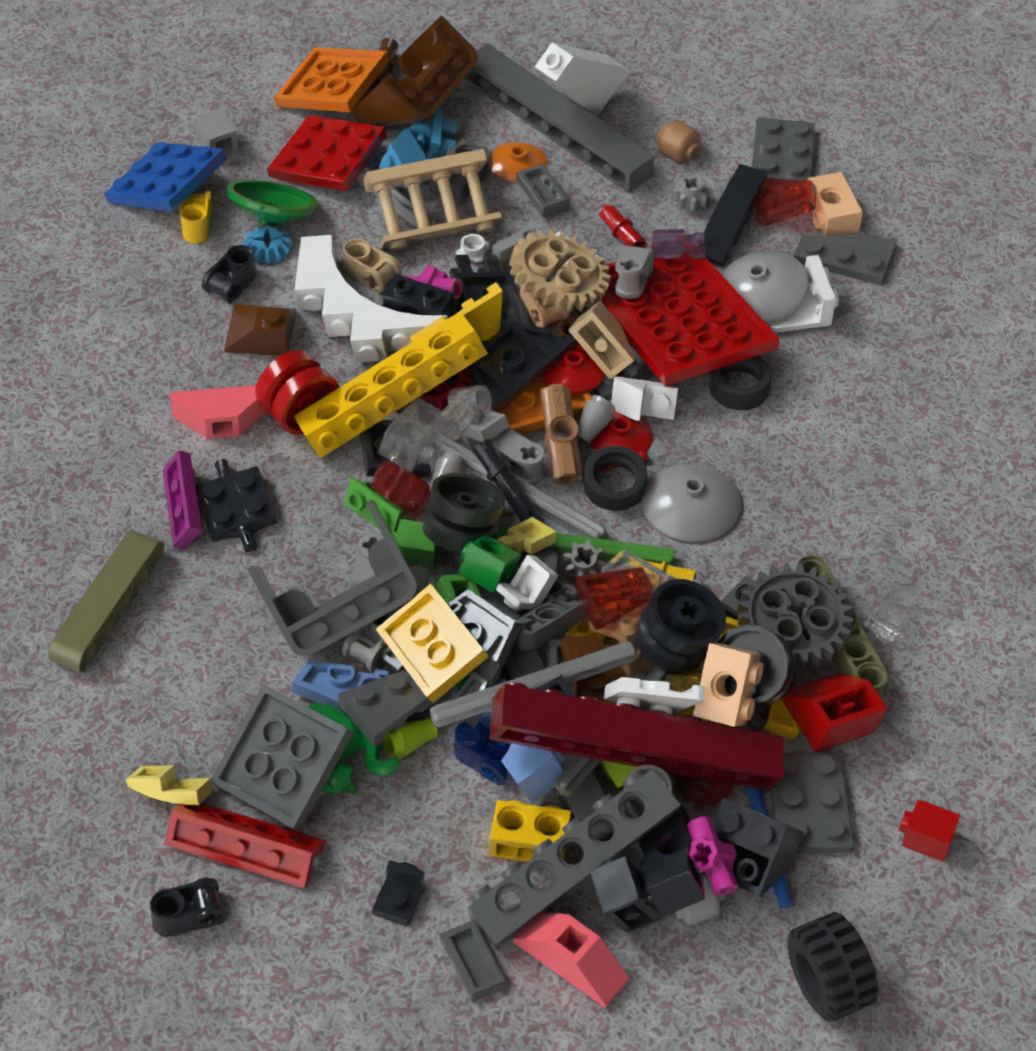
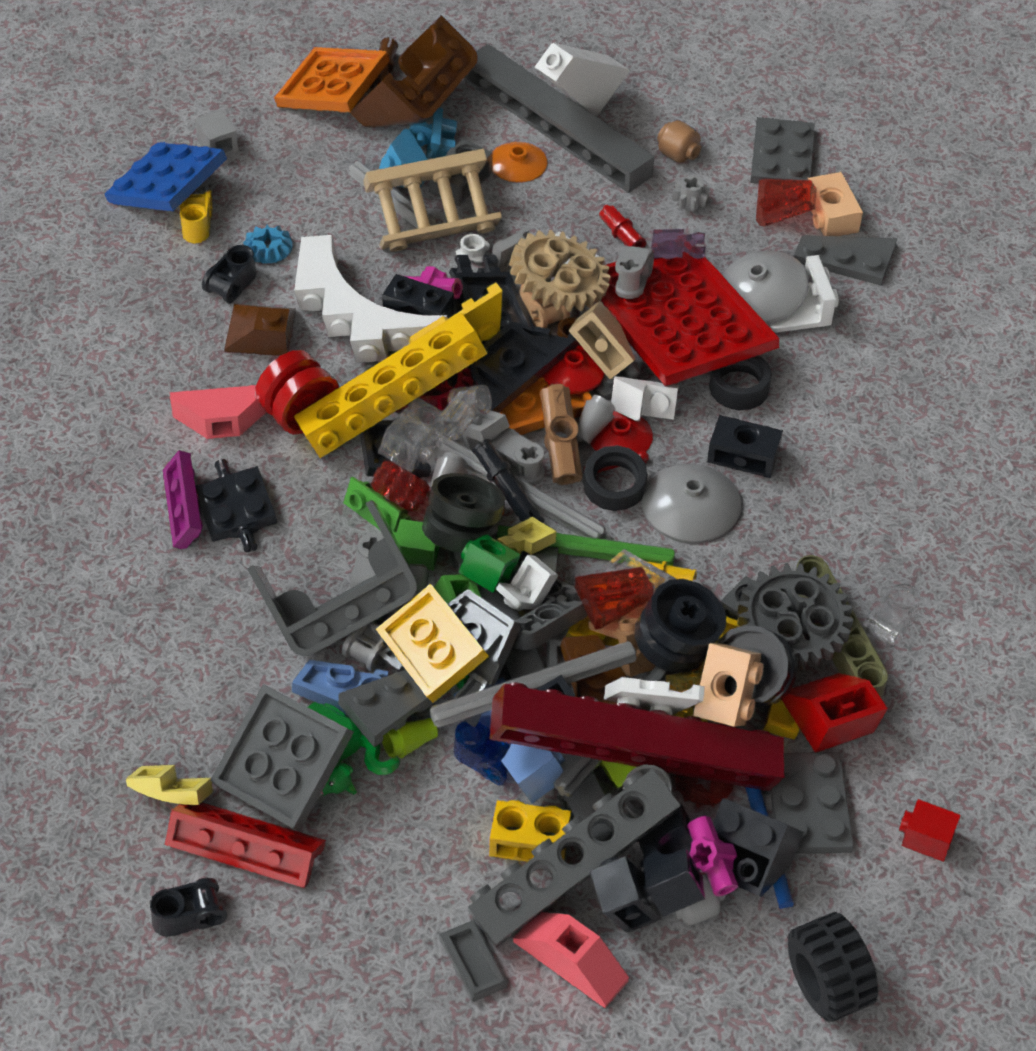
olive beam [48,530,165,673] -> none
green dish [226,179,318,226] -> none
red plate [267,115,387,191] -> none
tan piece [343,239,402,294] -> none
black bracket [372,860,425,927] -> none
dark grey plate [516,164,570,218] -> none
light grey gear [563,539,605,584] -> none
black slope [697,164,768,266] -> none
none -> black brick [707,415,783,478]

